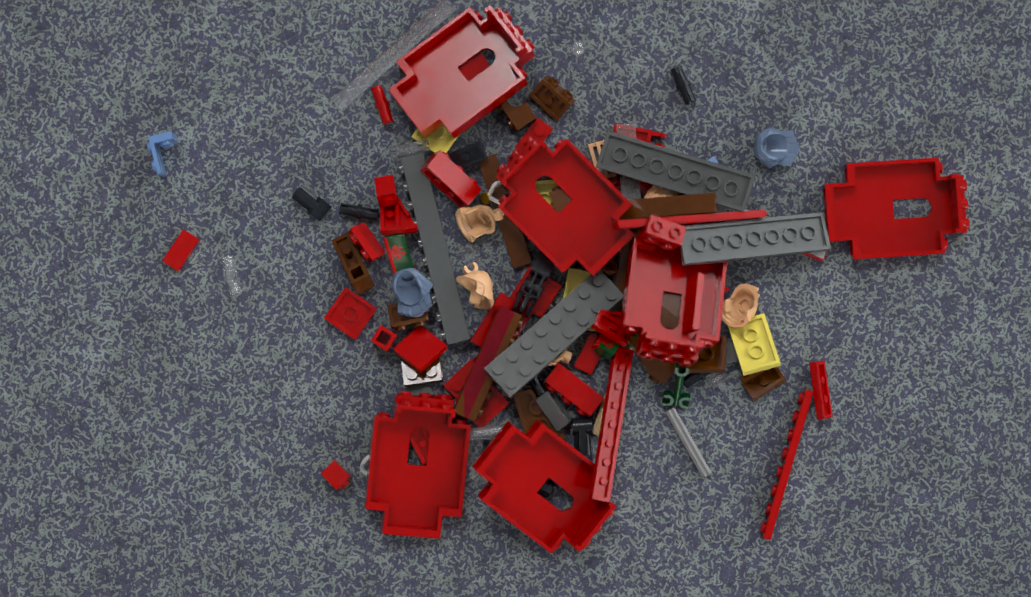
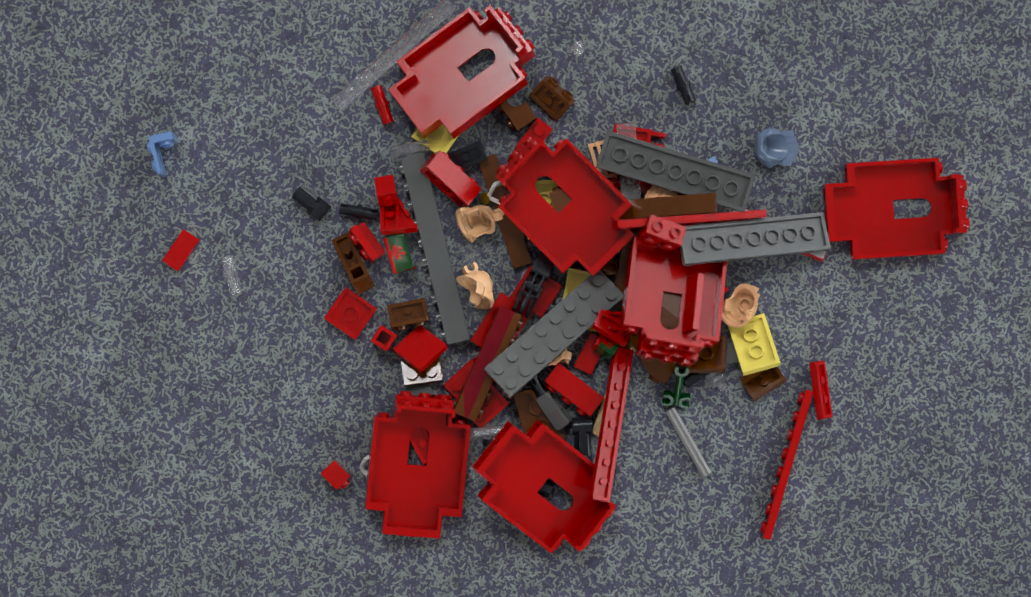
sand blue hair [391,268,433,318] -> none
red tile [458,53,489,82] -> none

